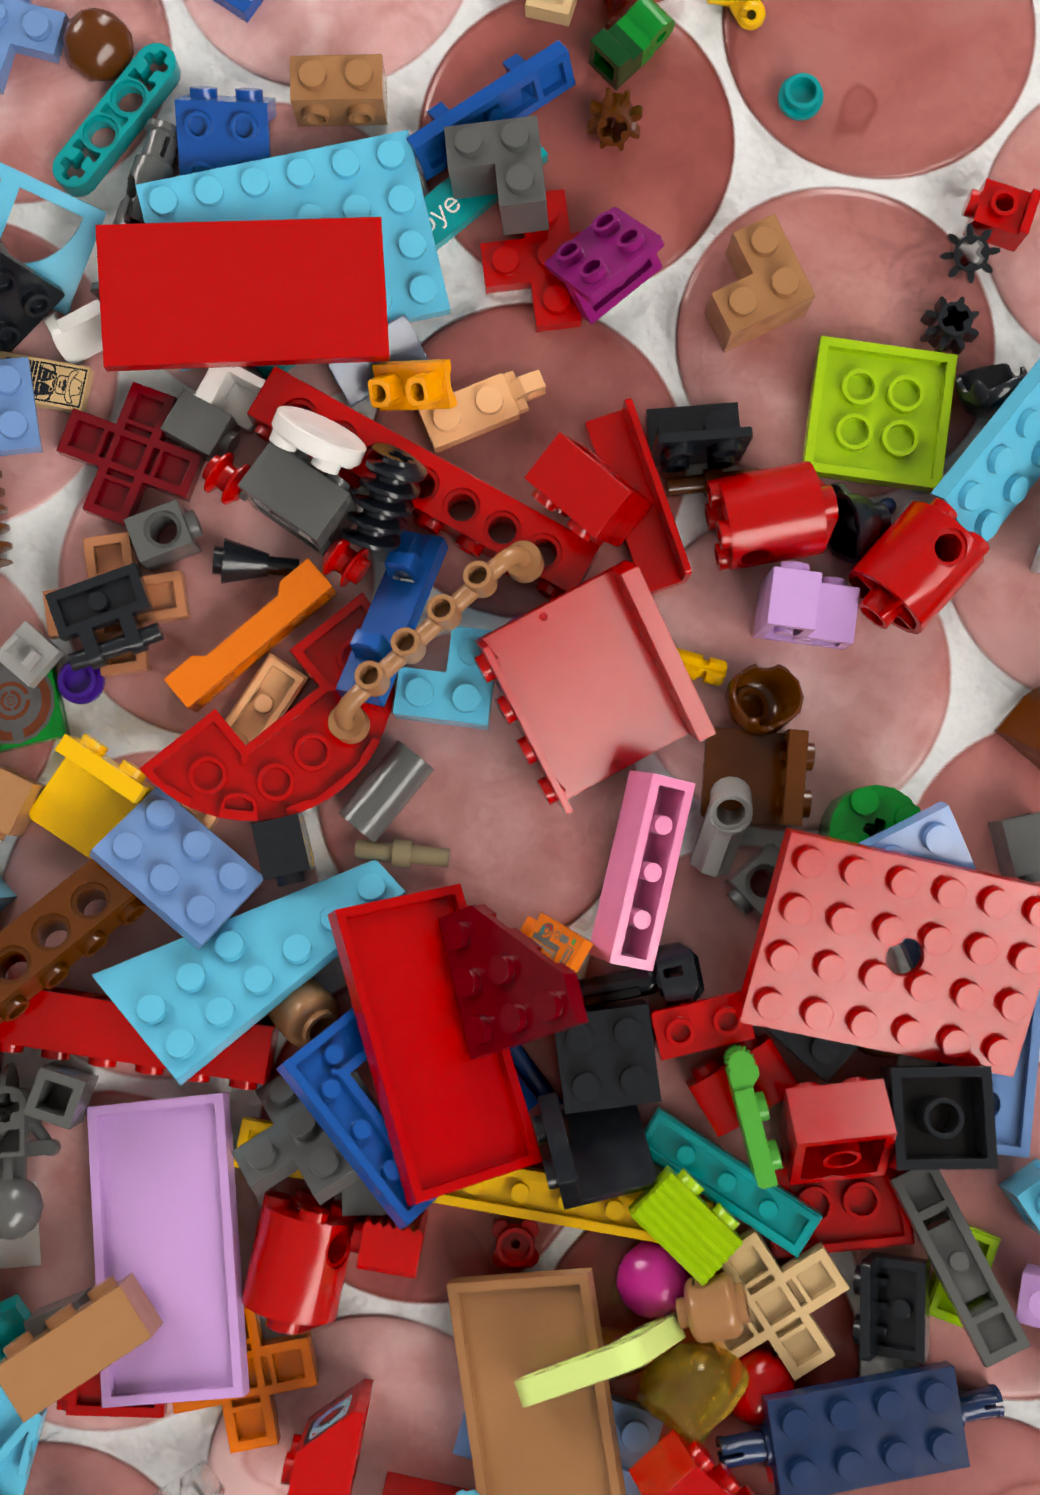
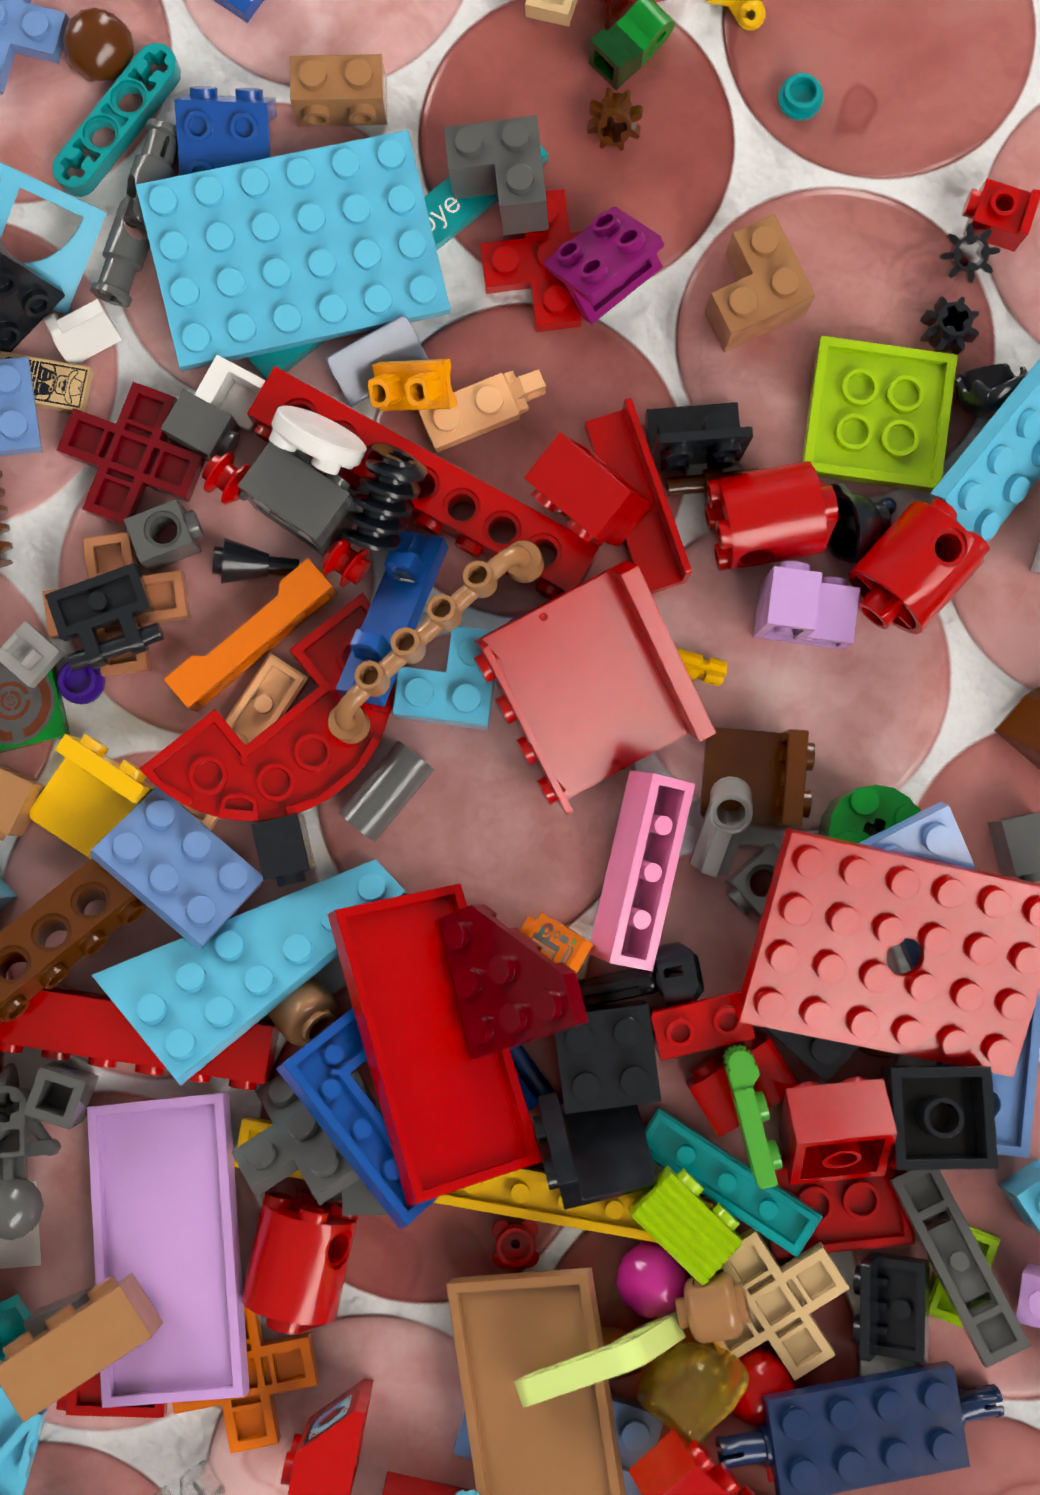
red tile [95,217,390,372] -> none
red brick [350,1209,429,1279] -> none
dark tan bar [355,839,450,868] -> none
blue hinge [406,40,576,181] -> none
reddish brown hair [725,664,804,735] -> none

